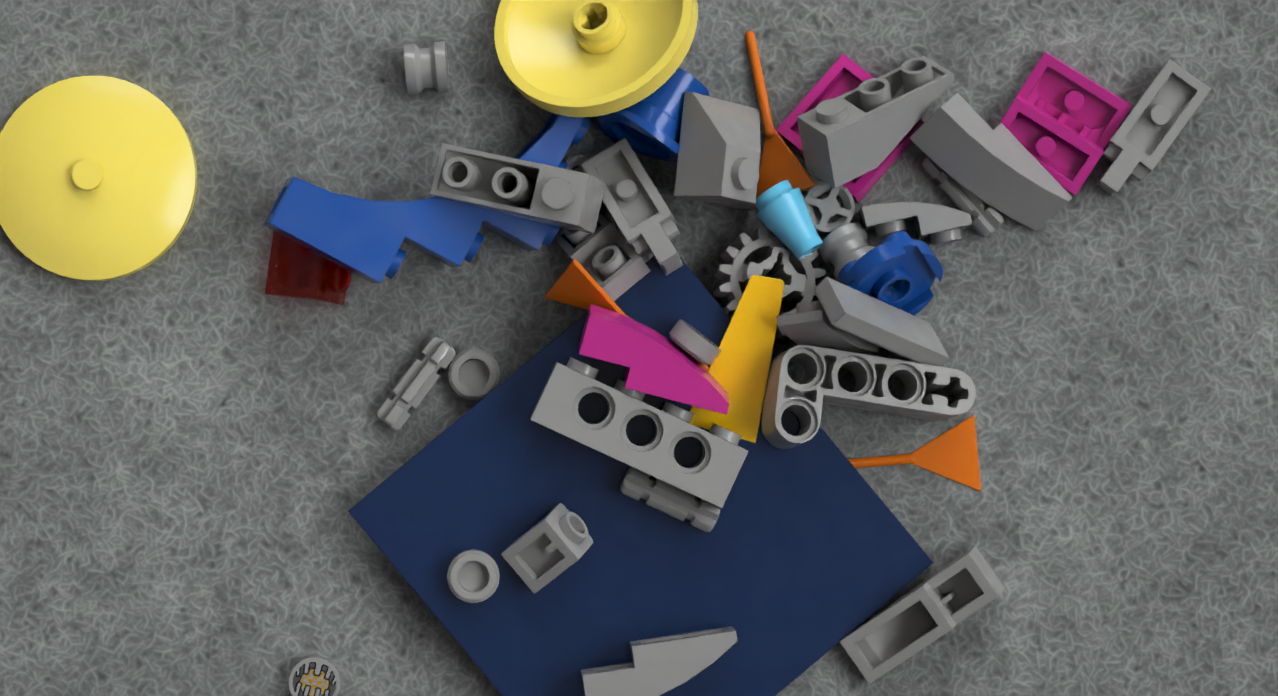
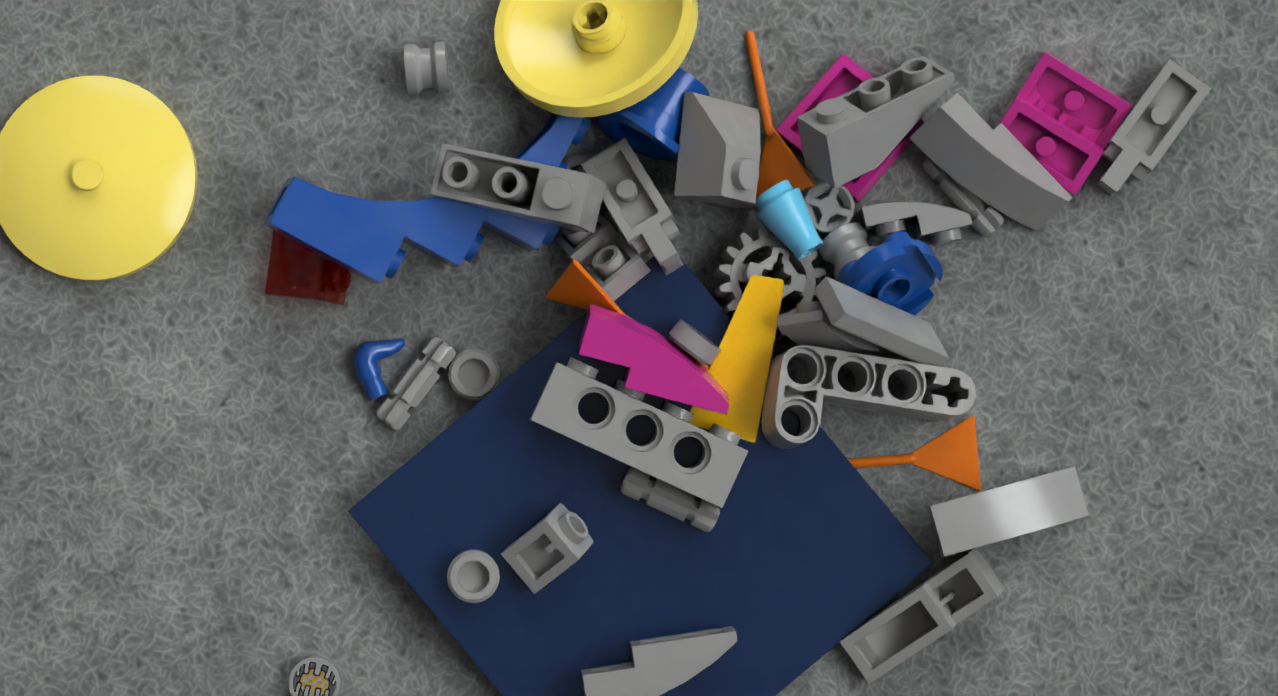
none -> blue animal [353,338,405,401]
none -> light grey slope [927,466,1089,557]

